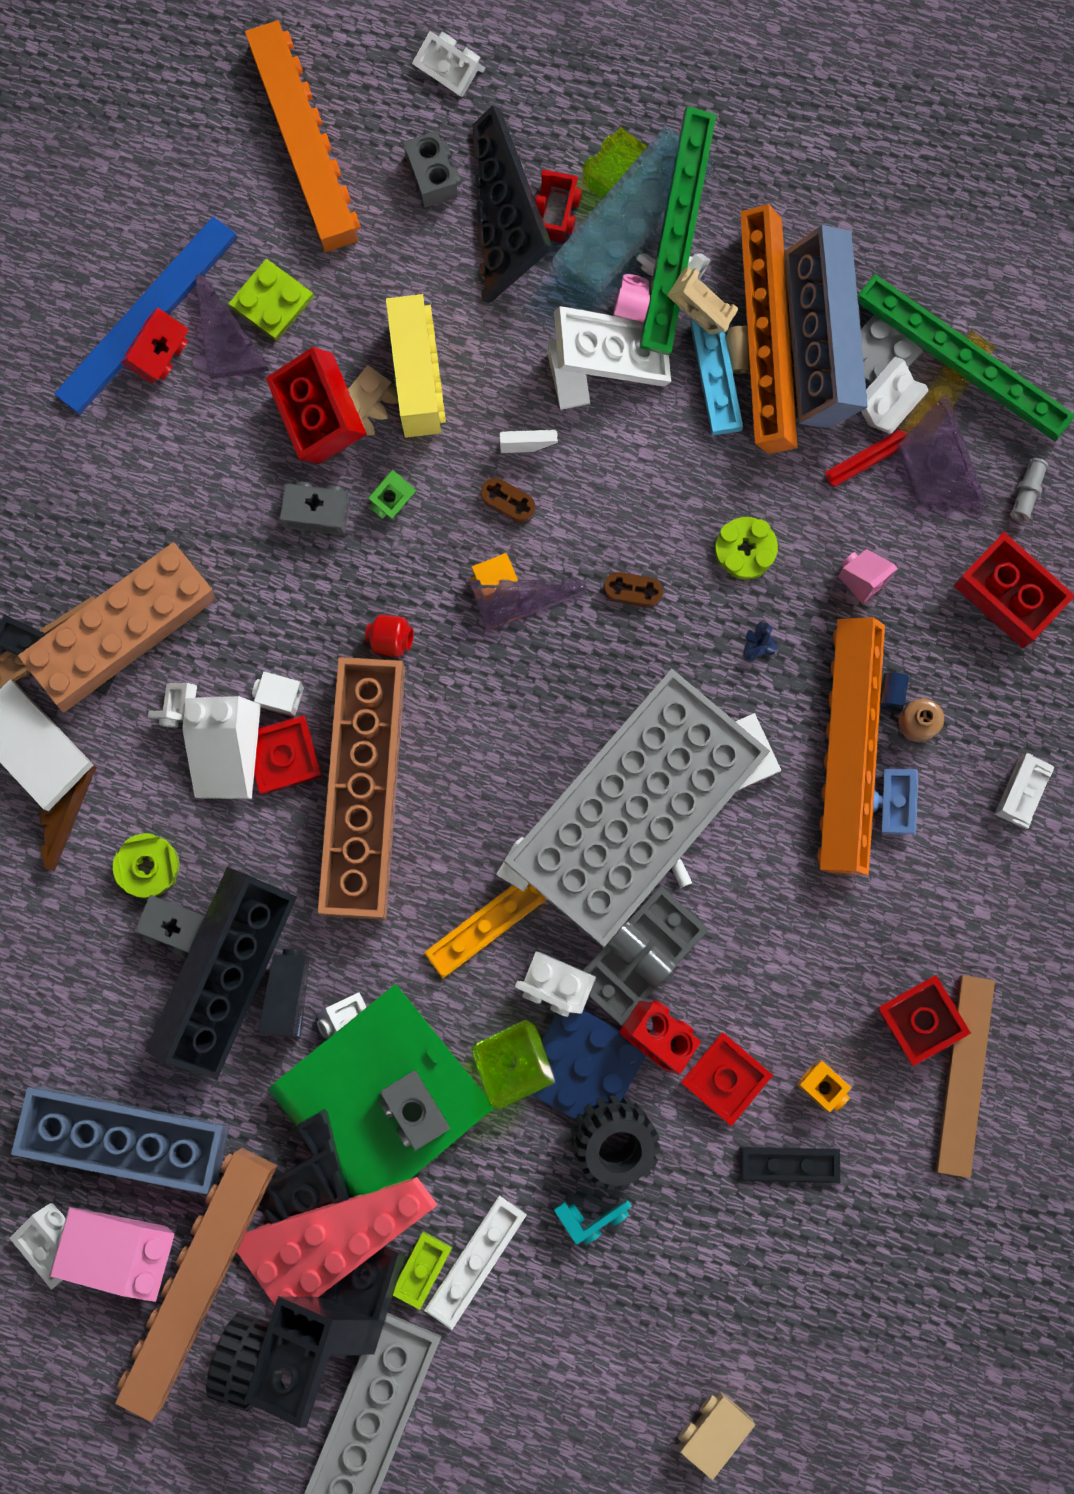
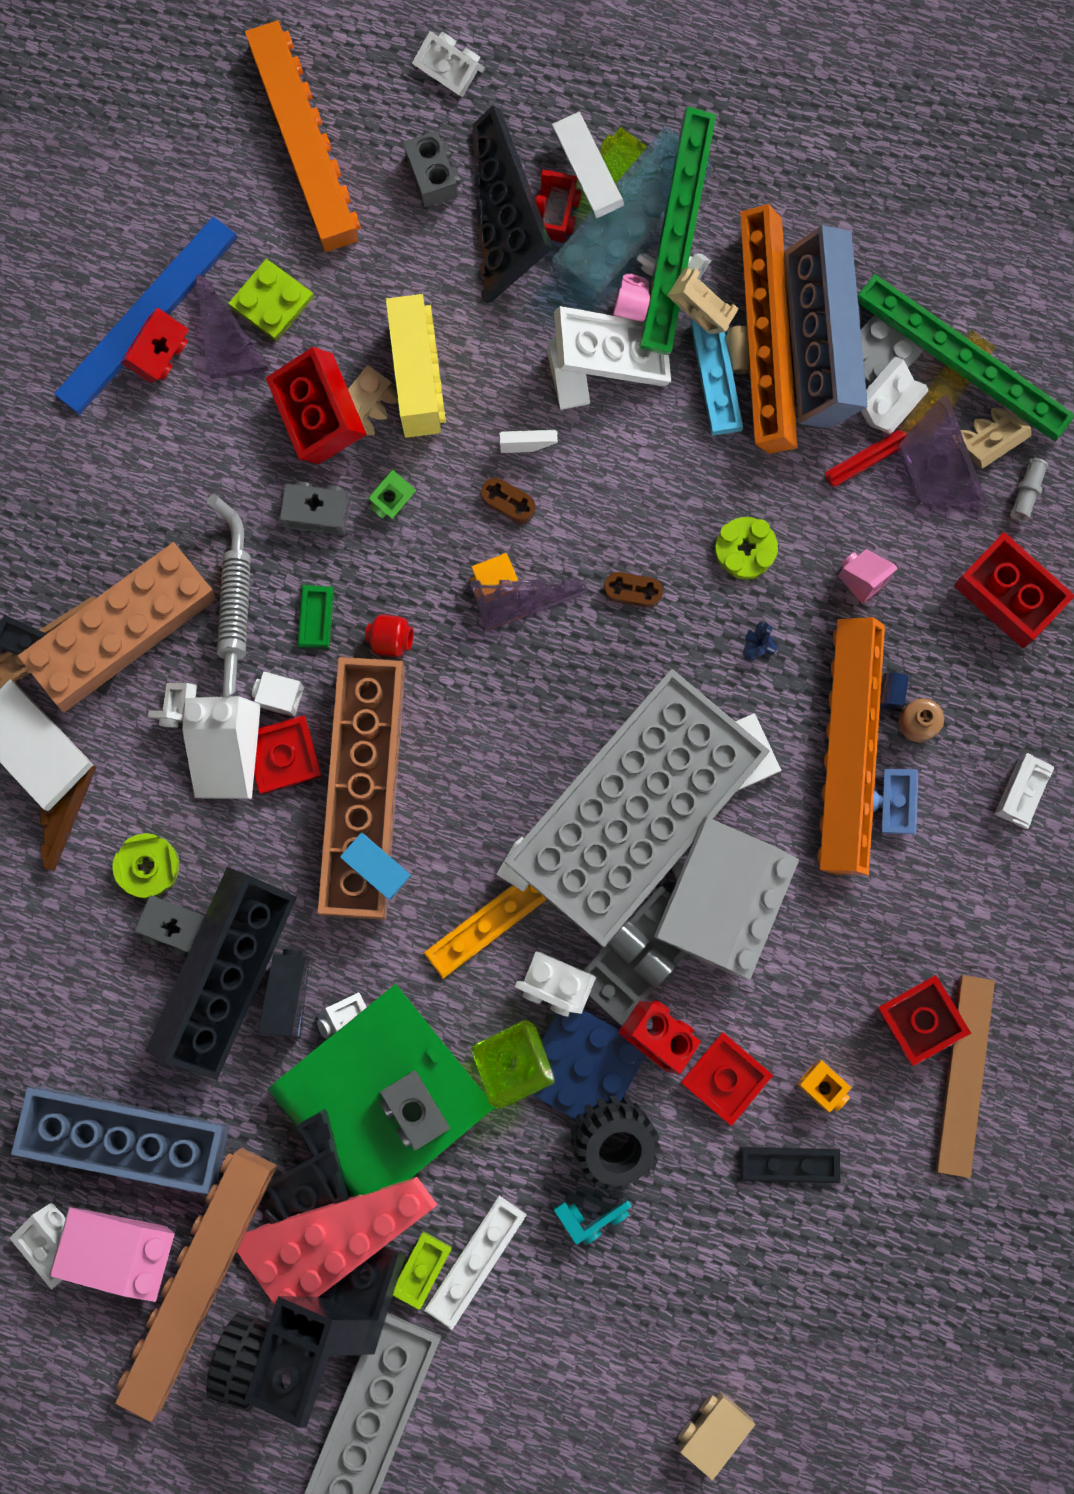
none -> light grey piece [207,494,251,697]
none -> green tile [297,585,334,649]
none -> dark azure tile [340,832,412,900]
none -> white tile [552,111,624,218]
none -> light grey slope [654,817,799,980]
none -> tan plate [957,408,1032,469]

